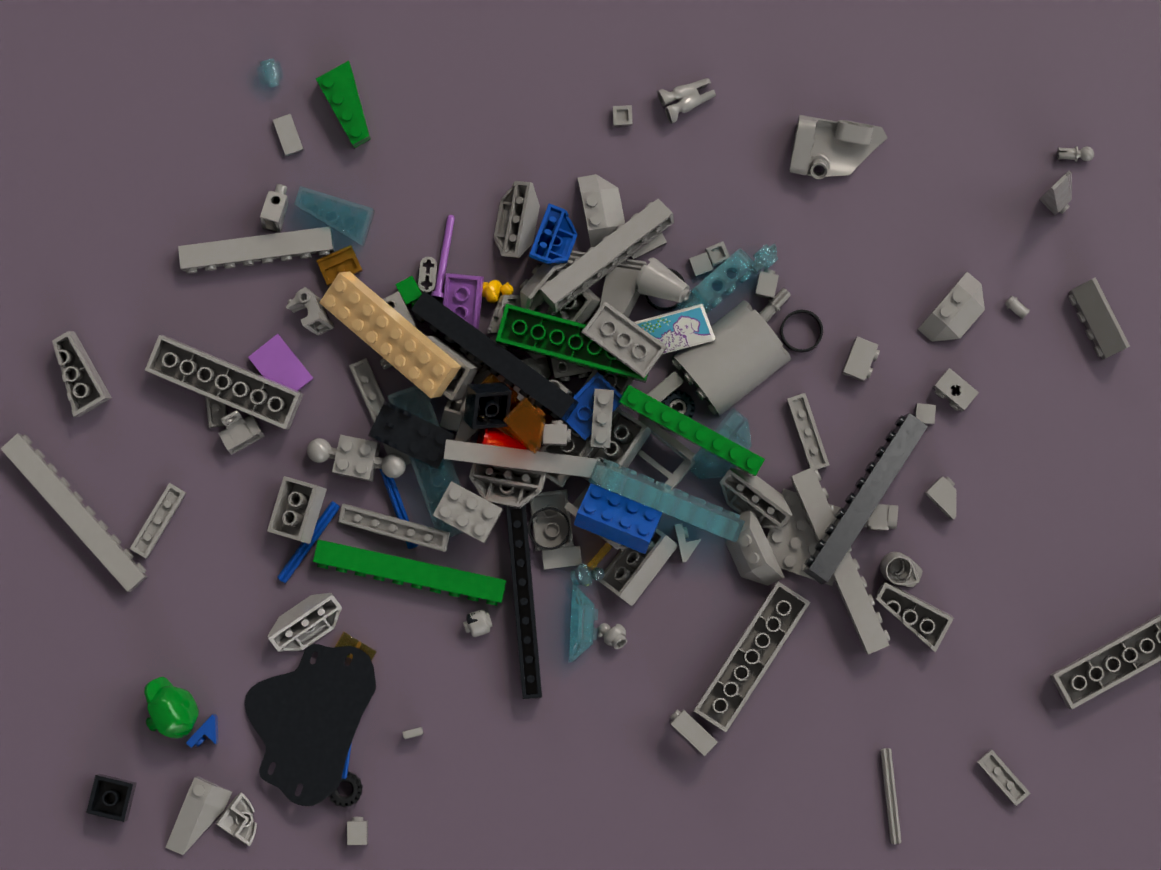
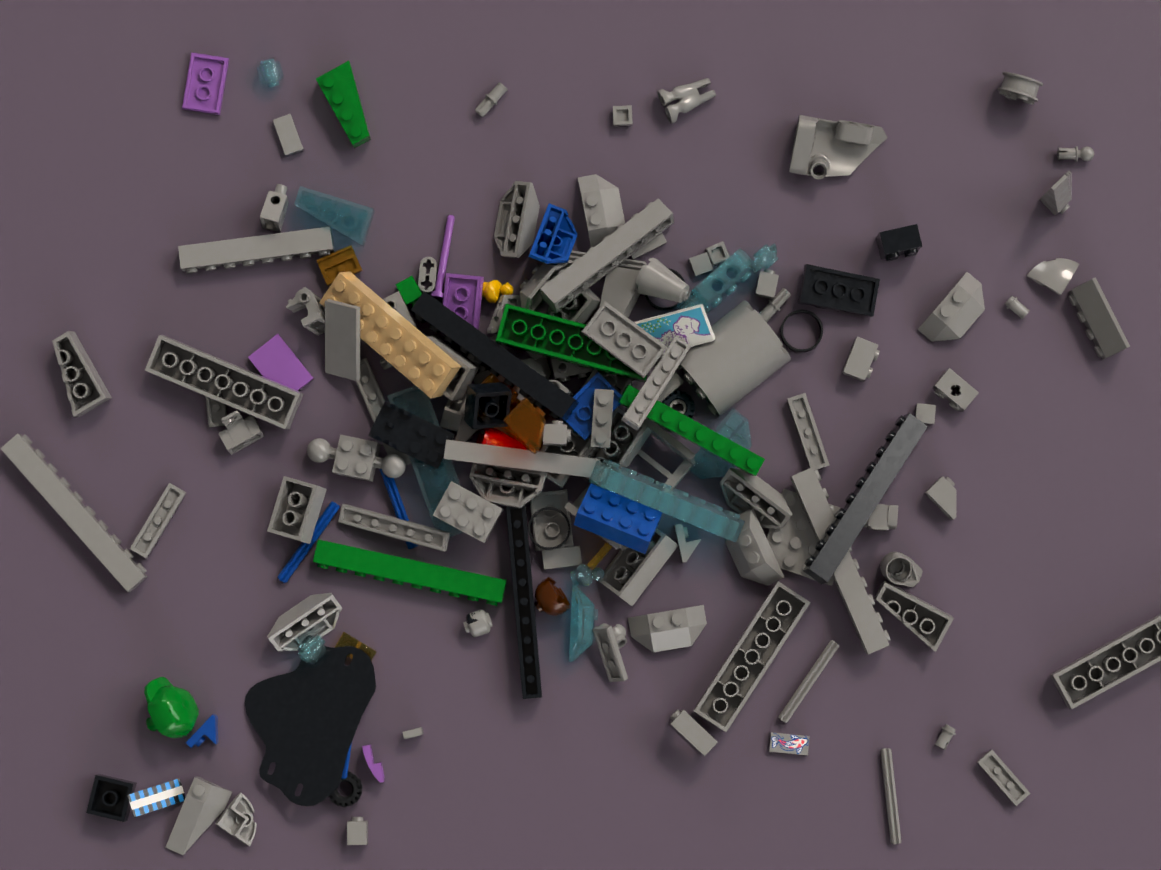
none -> sticker [127,778,186,817]
none -> medium lavender tile [182,52,229,115]
none -> clear light blue head [298,635,326,664]
none -> light grey tile [325,299,360,381]
none -> medium lavender slope [362,744,385,783]
none -> light grey axle [475,82,508,117]
none -> reddish brown cylinder [534,577,571,616]
none -> light grey tile [592,625,628,682]
none -> light grey tile [621,336,691,431]
none -> light grey wedge [628,605,707,653]
none -> tile [769,732,810,755]
none -> light grey axle [778,640,839,723]
none -> black hinge [798,264,880,317]
none -> black brick [876,224,922,261]
none -> light grey pin [935,724,956,750]
none -> light grey wheel [997,72,1043,105]
none -> light grey brick [1027,258,1079,295]

